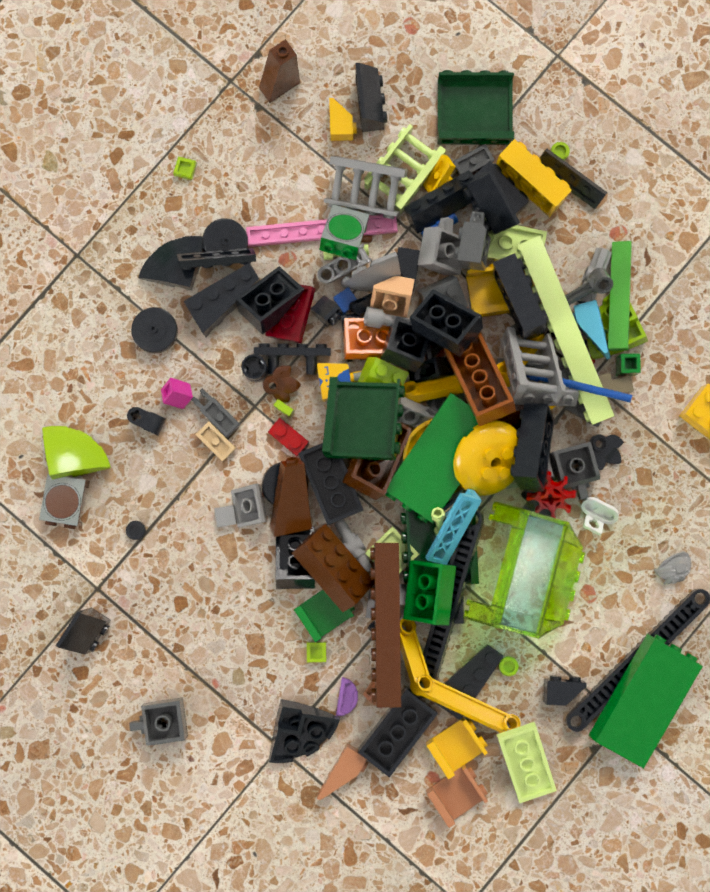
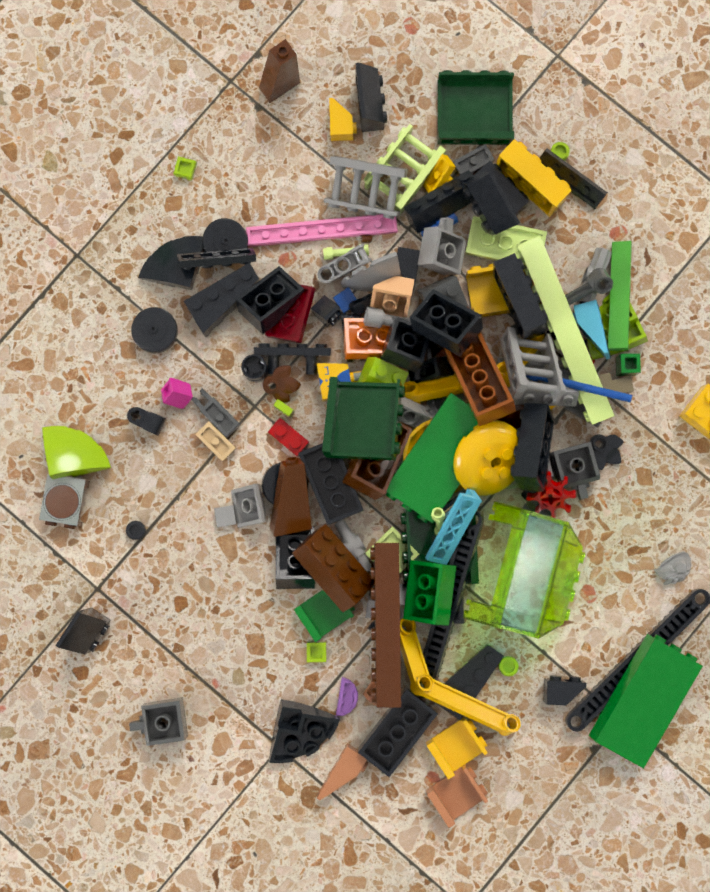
green panel [319,205,370,260] -> none
dark grey hinge [455,211,491,271] -> none
yellowish green plate [496,722,557,803] -> none
white bracket [581,497,619,535] -> none

